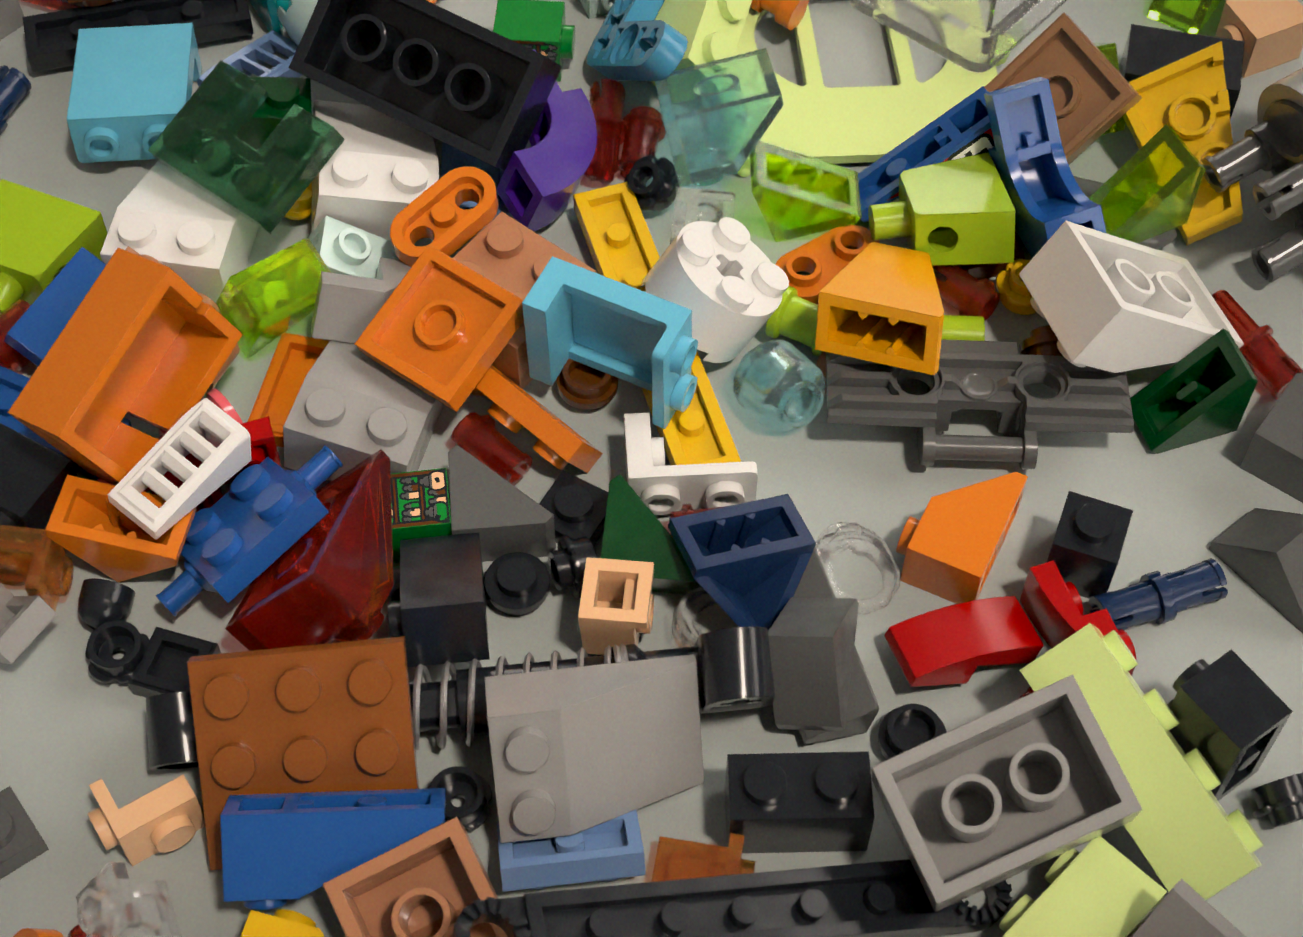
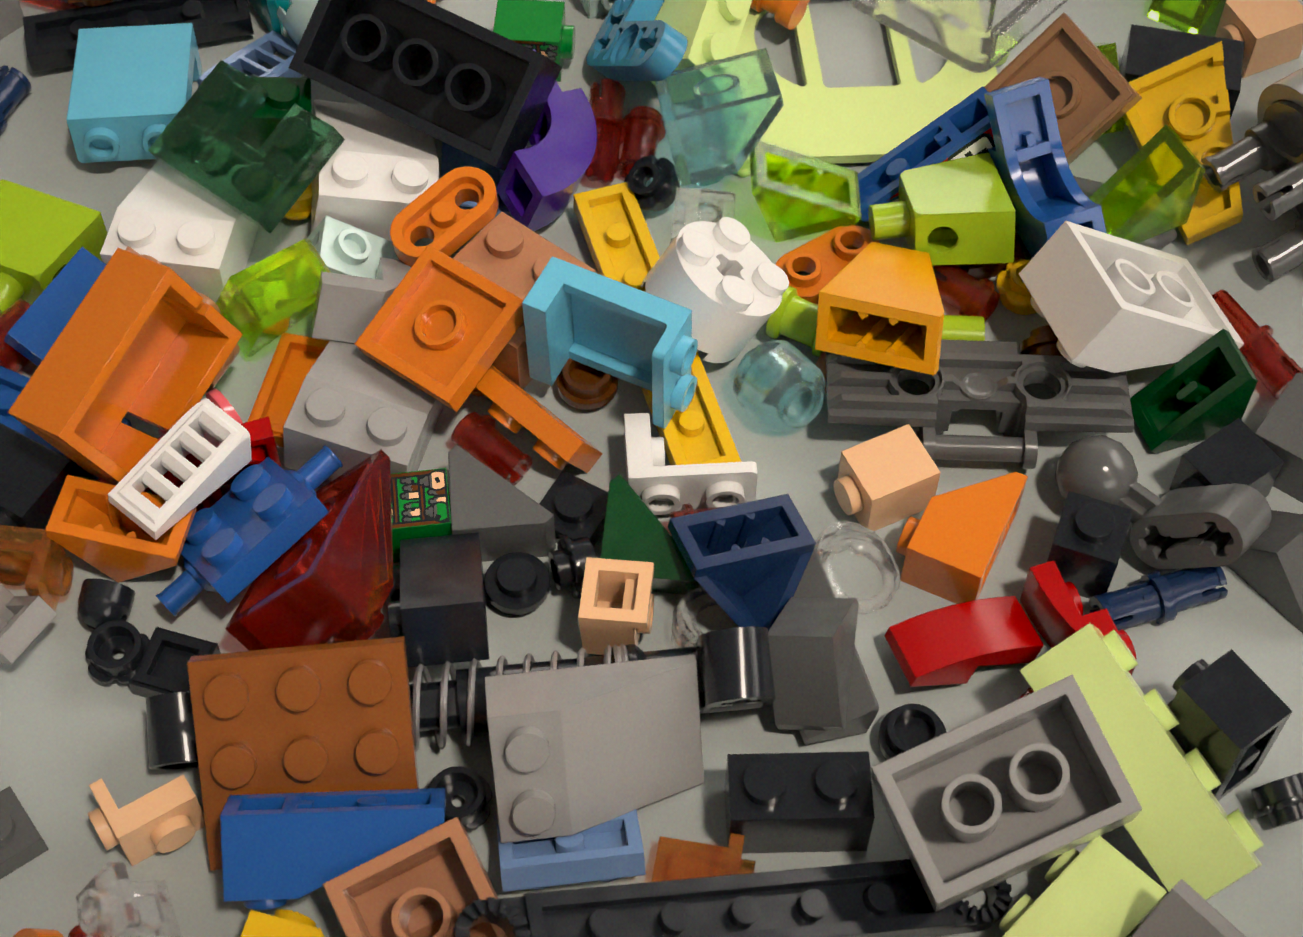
none -> light nougat brick [833,424,941,534]
none -> dark grey beam [1055,435,1272,569]
none -> black brick [1169,418,1284,498]

